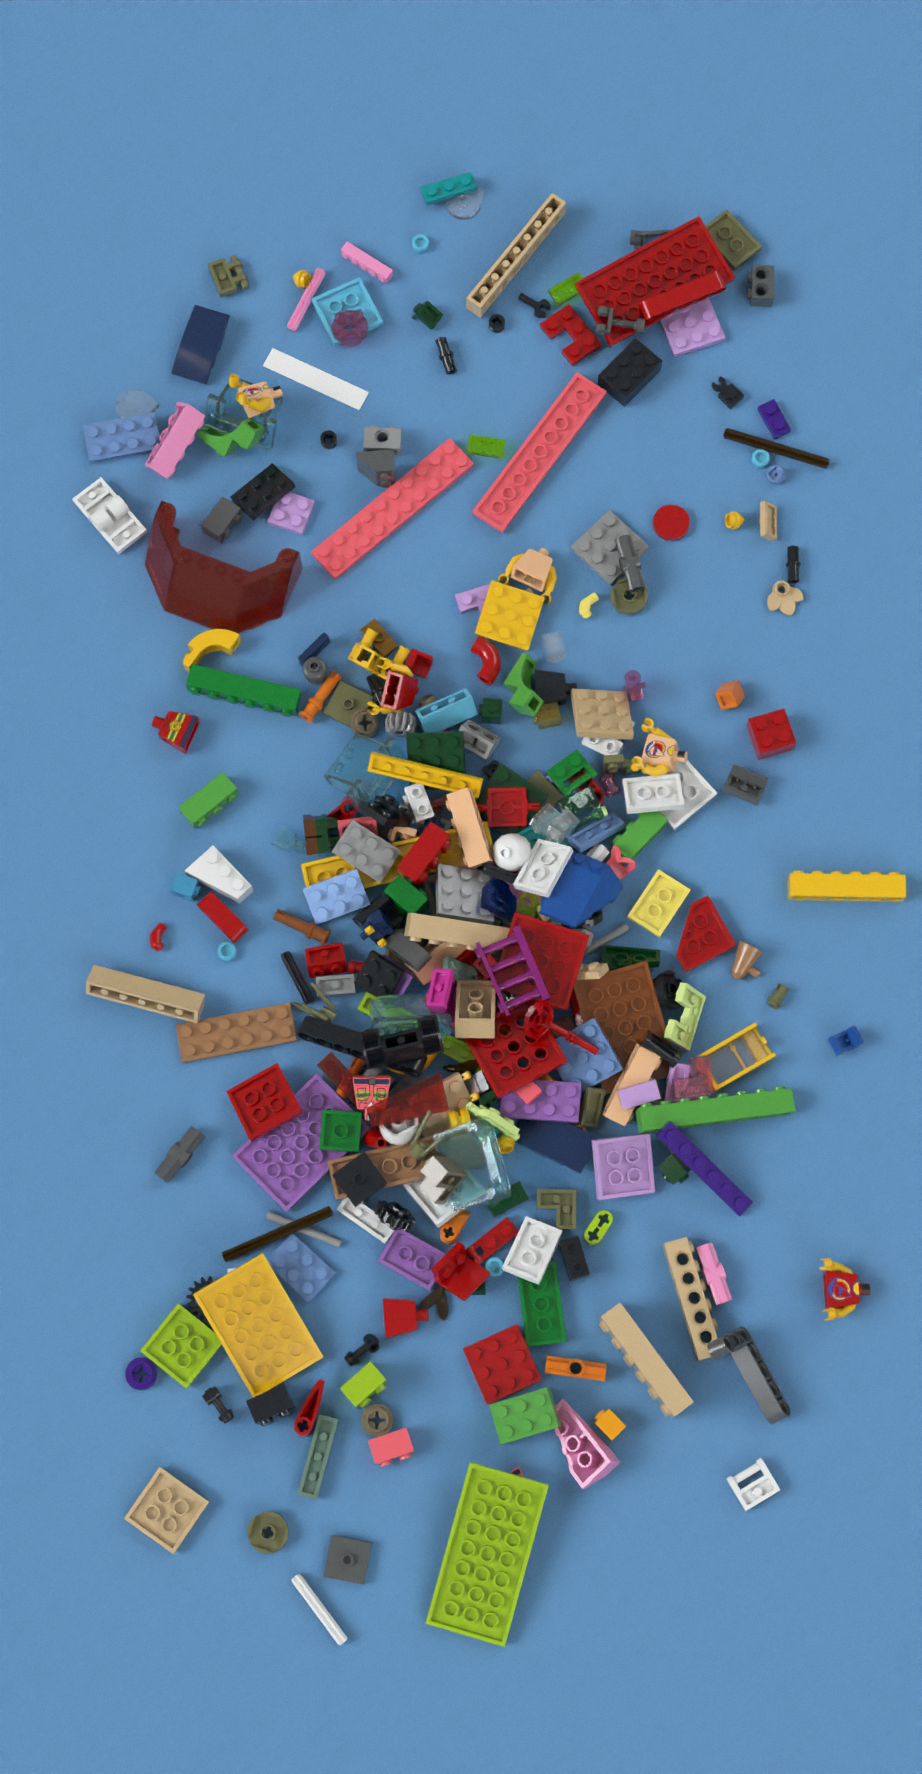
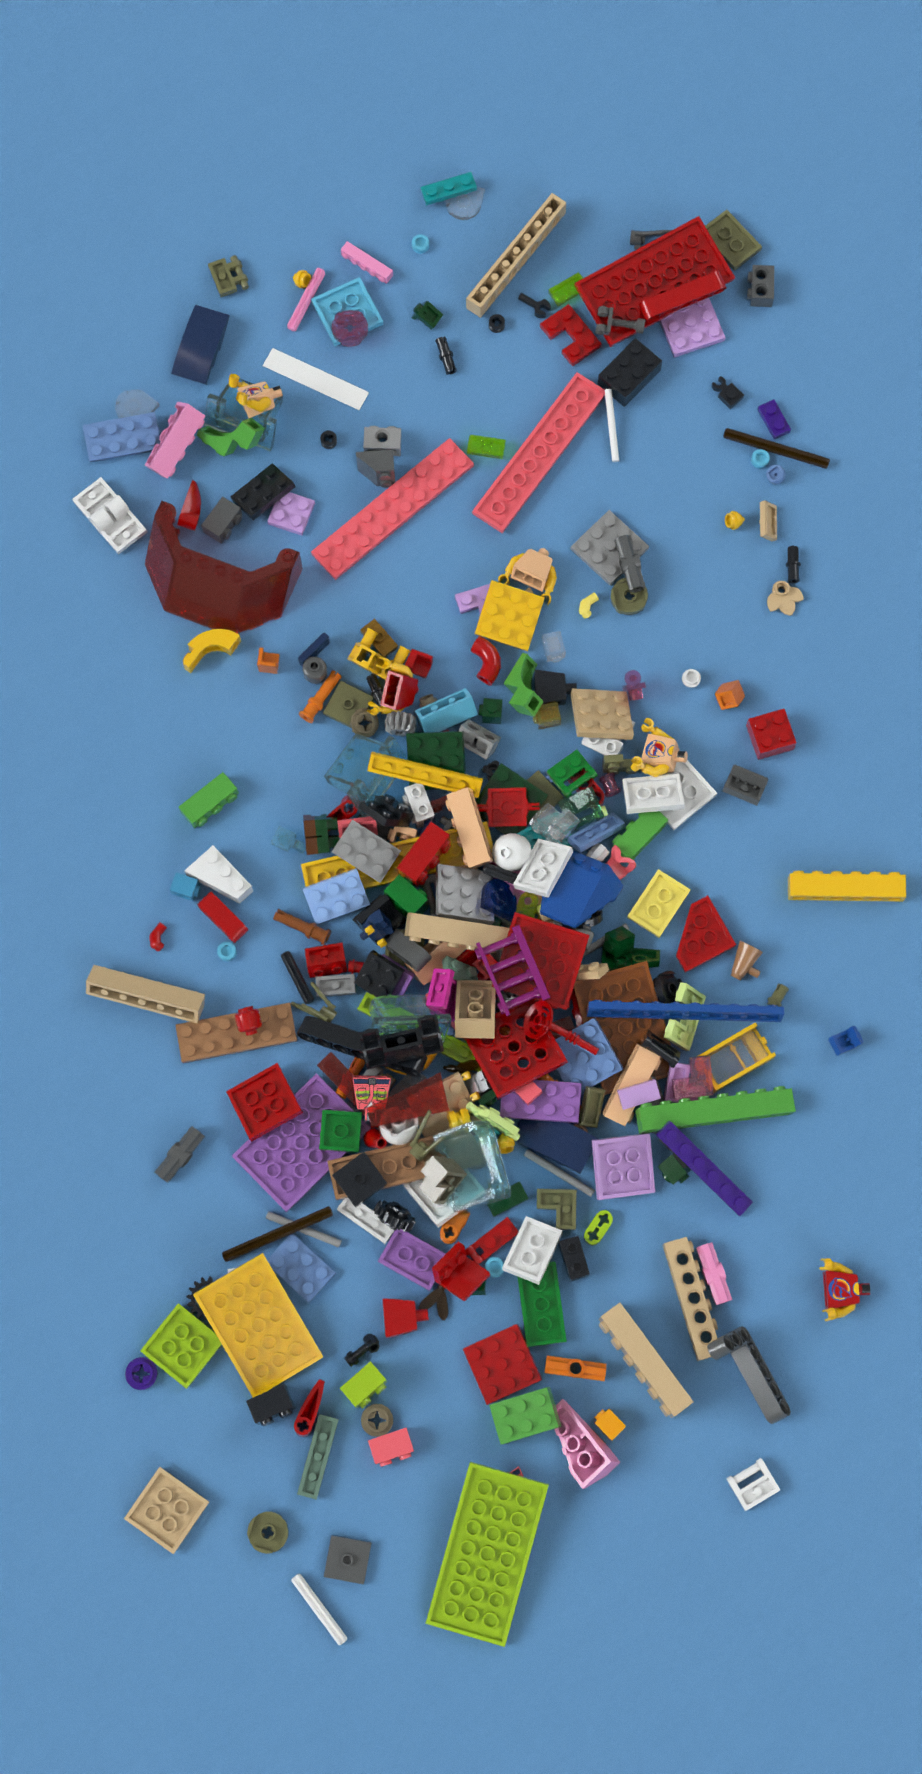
red torso [152,711,200,754] -> none
green brick [186,664,302,717] -> none
black bar [202,1386,234,1424] -> none
red tile [653,504,690,541] -> none
none -> red piece [177,480,201,531]
none -> red head [235,1006,262,1036]
none -> orange panel [257,647,280,674]
none -> light grey bar [524,1149,595,1197]
none -> blue plate [587,1000,784,1022]
none -> dark green brick [603,926,635,958]
none -> white bar [604,389,619,462]
none -> white plate [682,669,701,688]

